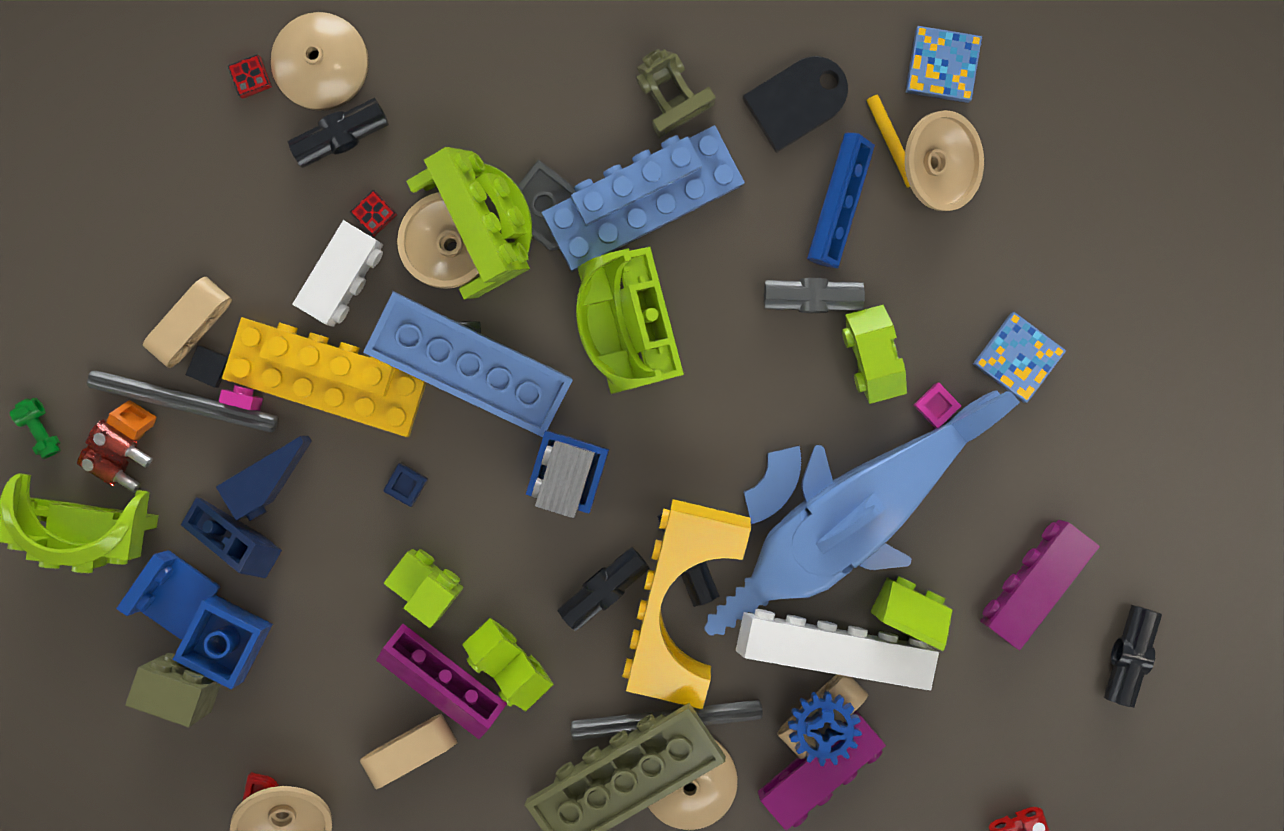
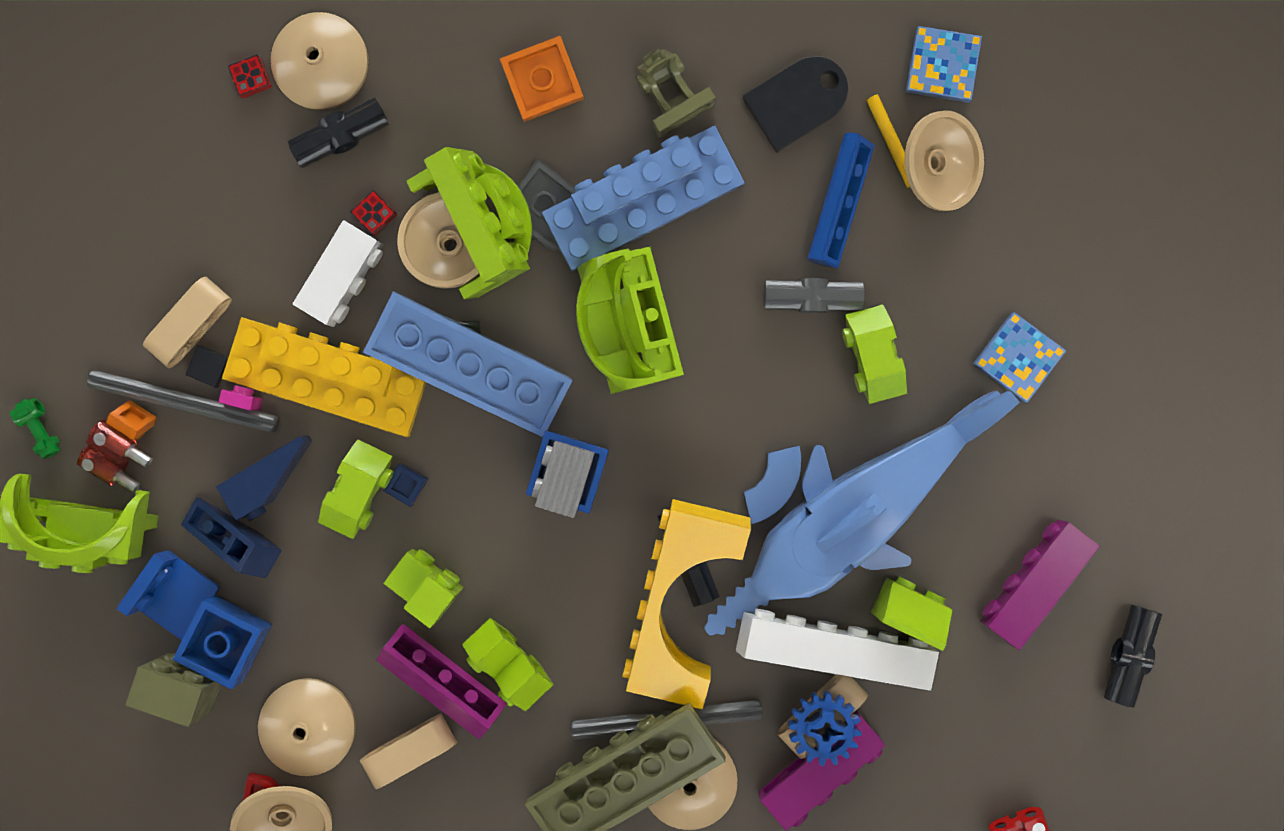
black piece [557,547,650,631] -> none
dark pink plate [913,382,961,428] -> none
none -> tan dish [258,678,356,776]
none -> lime brick [318,439,393,539]
none -> orange plate [500,36,584,122]

